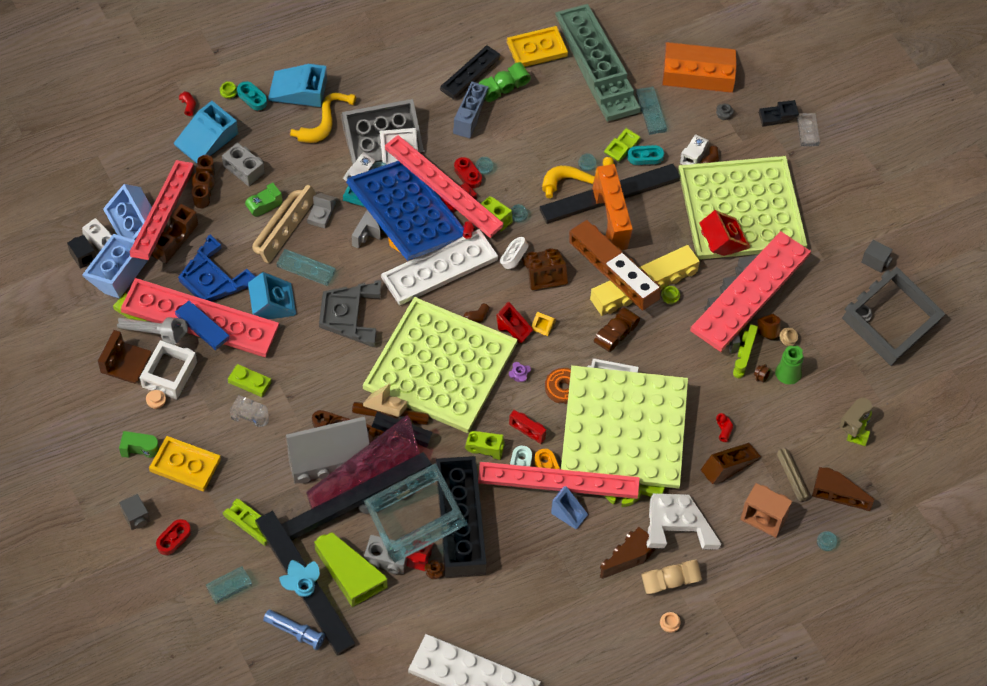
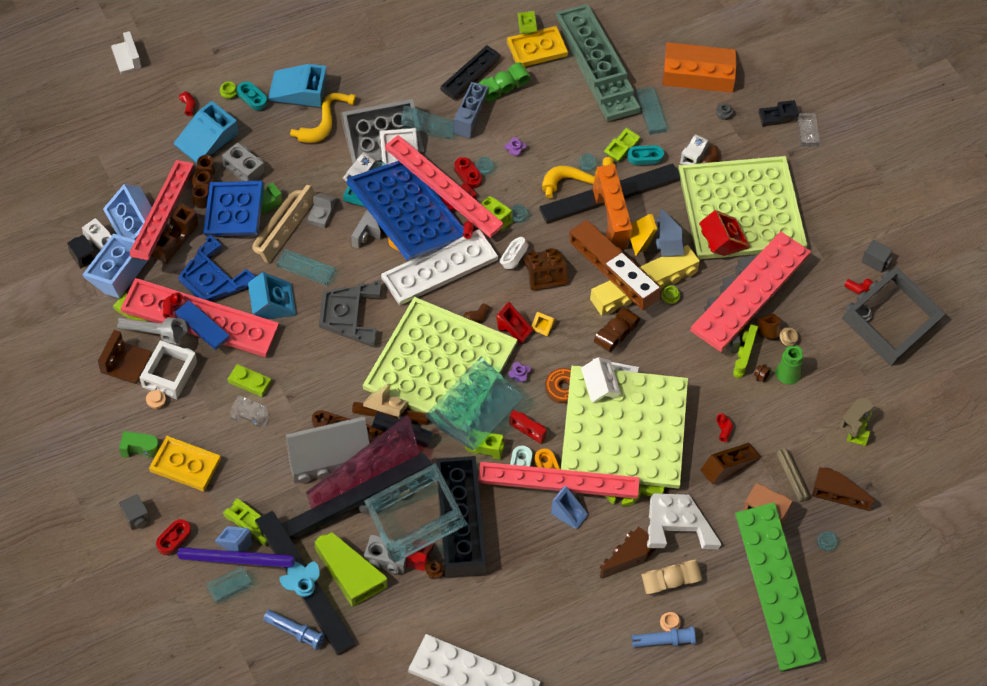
none -> white panel [111,31,141,74]
none -> red arm [163,292,183,318]
none -> dark purple axle [177,547,295,567]
none -> blue plate [203,181,265,236]
none -> medium blue slope [215,526,252,552]
none -> clear light blue tile [401,106,454,139]
none -> clear light blue slope [425,356,524,451]
none -> medium lavender plate [505,137,526,156]
none -> lime plate [517,11,537,34]
none -> white panel [582,357,621,402]
none -> yellow slope [630,214,657,256]
none -> medium blue pin [631,626,695,648]
none -> sand blue slope [656,209,684,257]
none -> bright green plate [735,502,821,672]
none -> red arm [844,279,873,294]

